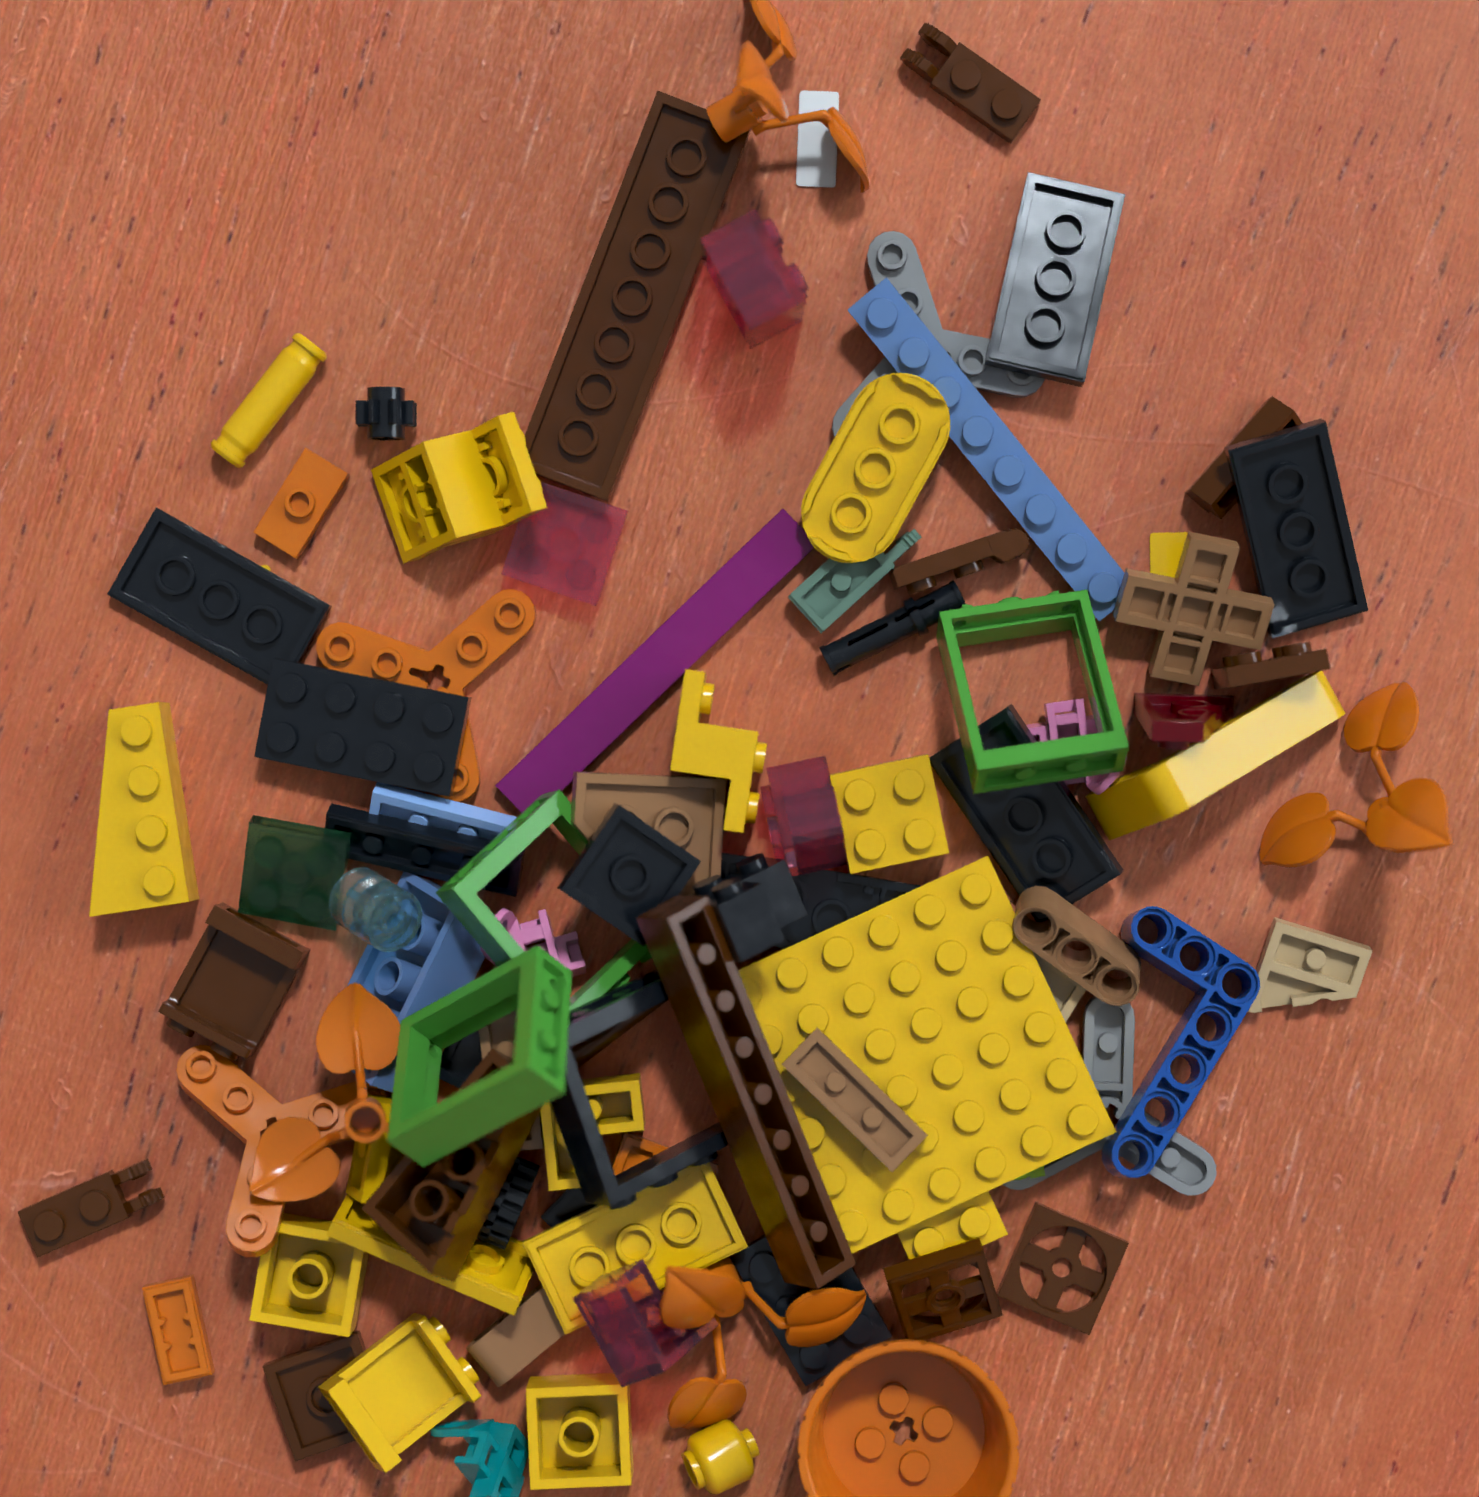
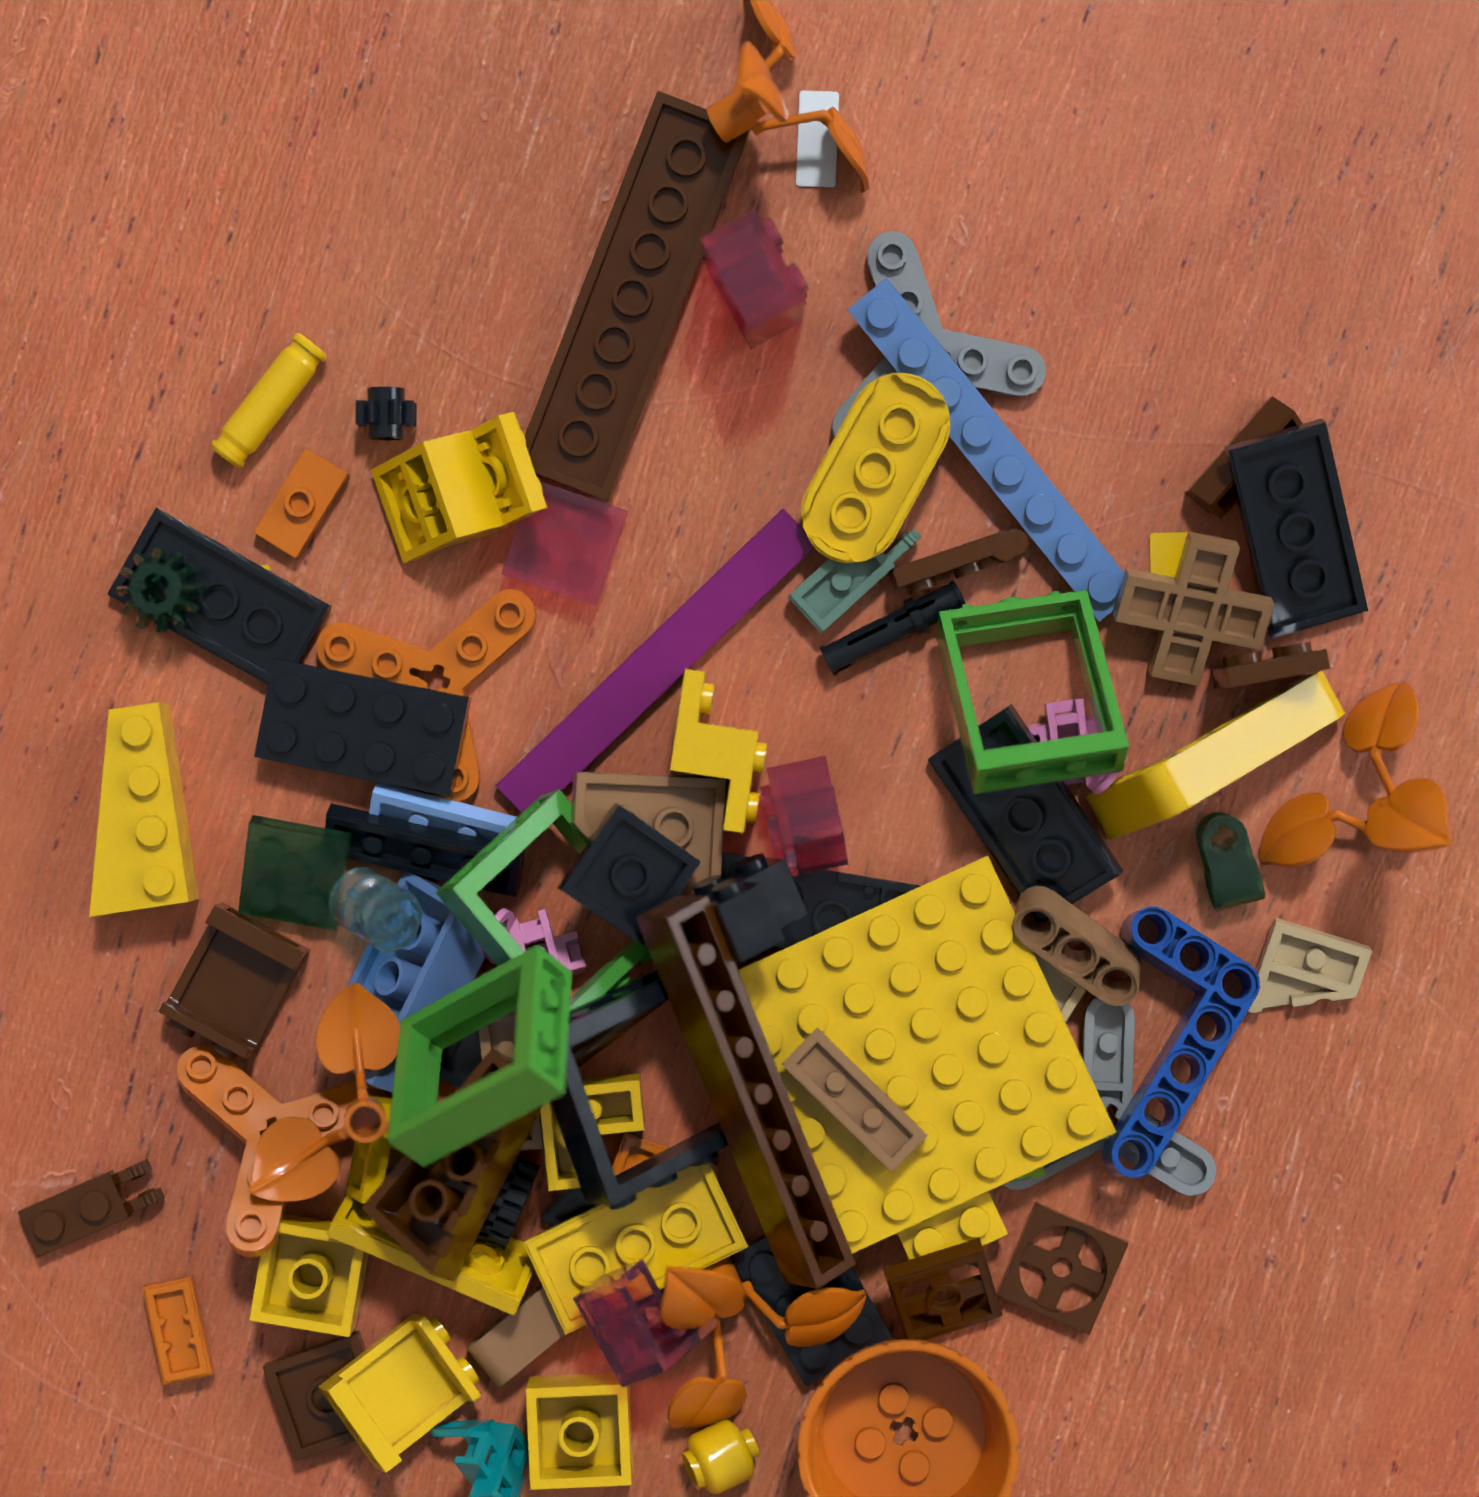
yellow brick [828,754,949,874] -> none
reddish brown hinge [900,23,1041,143] -> none
tile [984,172,1125,387] -> none
dark red wing [1134,693,1234,750] -> none
none -> clear green gear [116,547,204,633]
none -> clear green piece [1196,812,1265,912]

